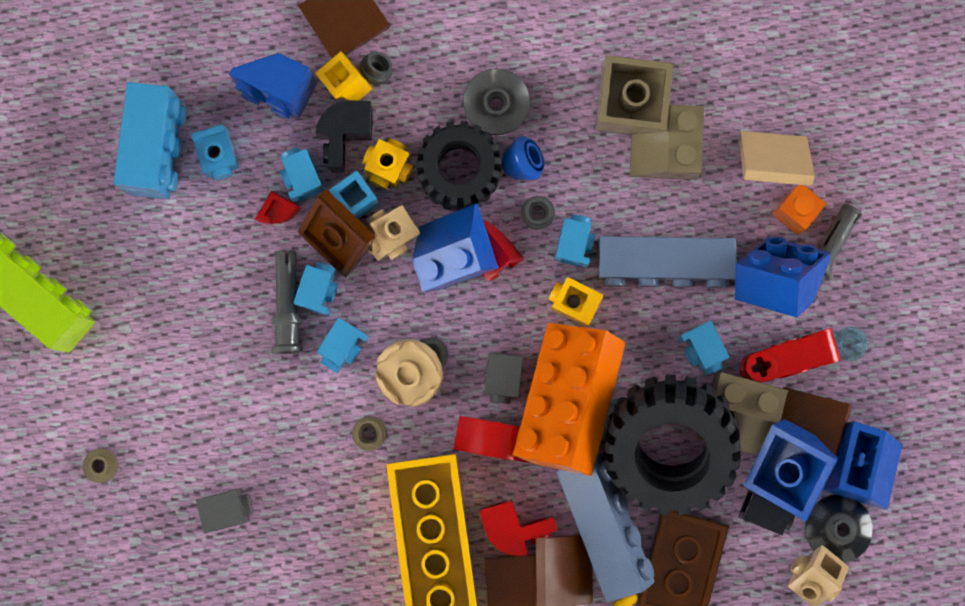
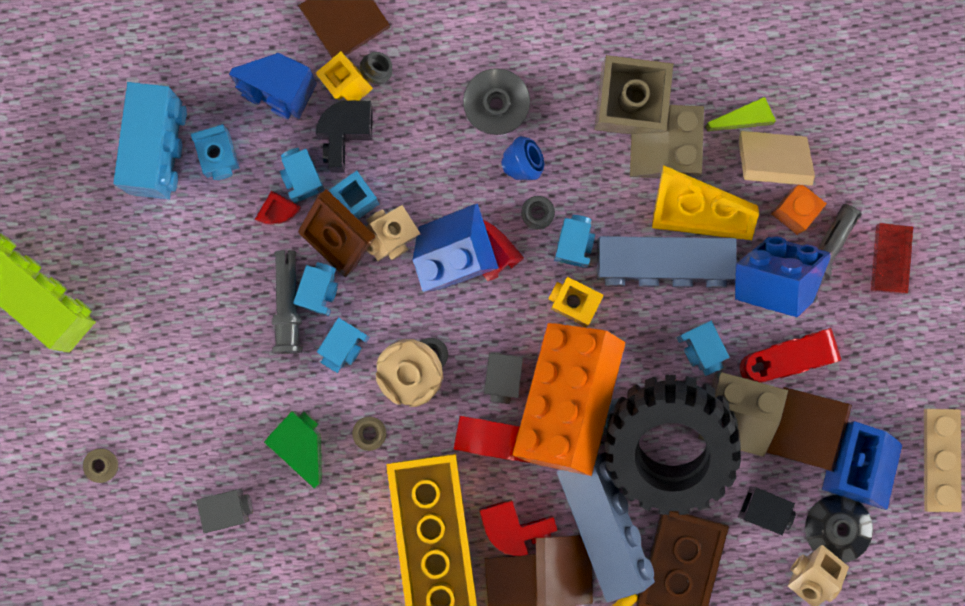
yellow brick [362,138,414,190] -> none
black tyre [416,121,502,211] -> none
blue slope [743,419,838,521] -> none
clear light blue plate [835,327,868,361] -> none
none -> green slope [264,411,322,489]
none -> yellow wing [652,165,759,240]
none -> lime piece [705,97,776,132]
none -> clear red plate [871,223,914,295]
none -> tan plate [924,409,962,512]

